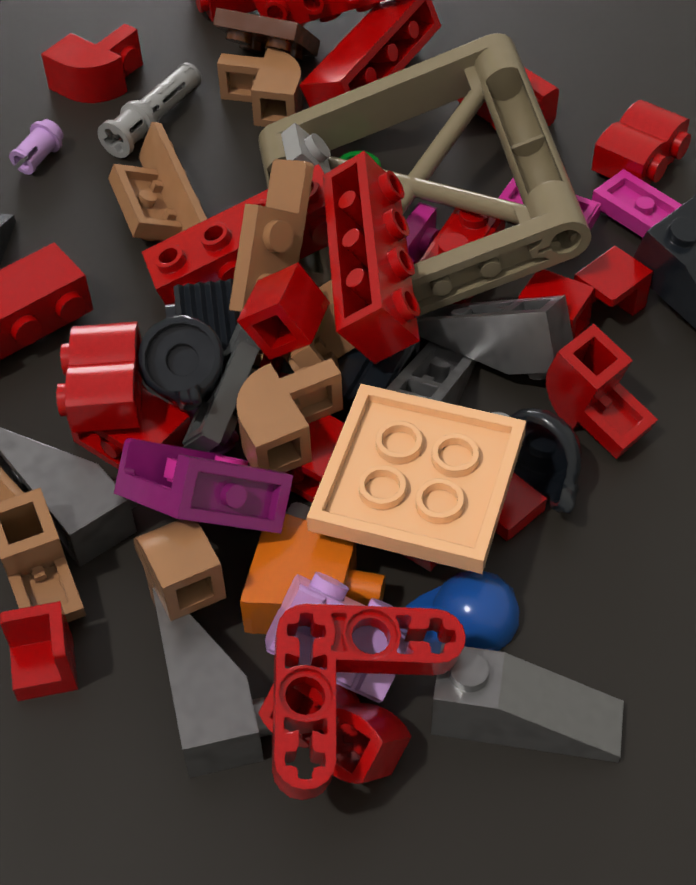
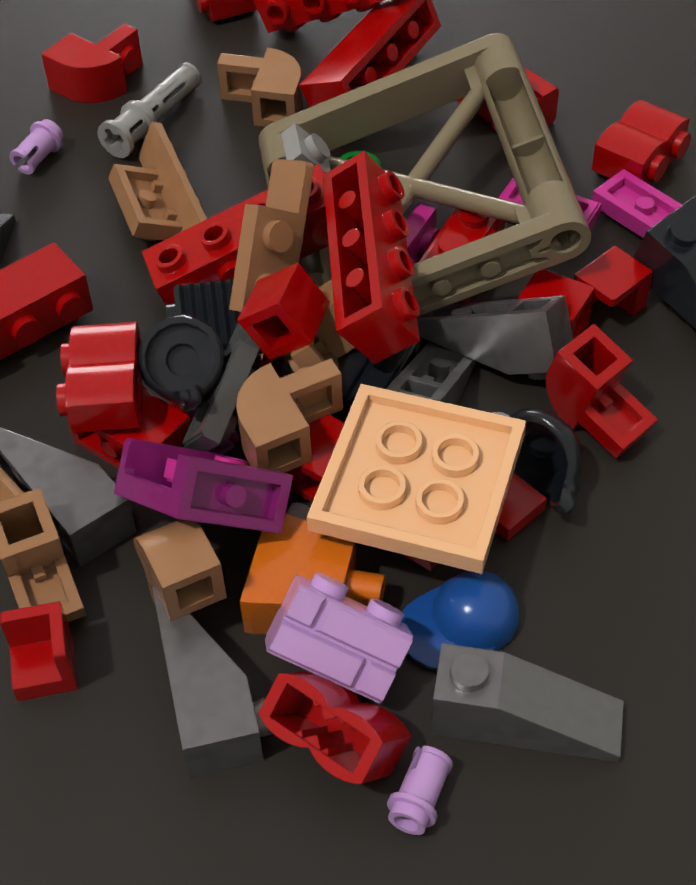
reddish brown plate [213,7,321,61] -> none
red beam [272,603,466,800] -> none
none -> lavender pin [387,746,453,835]

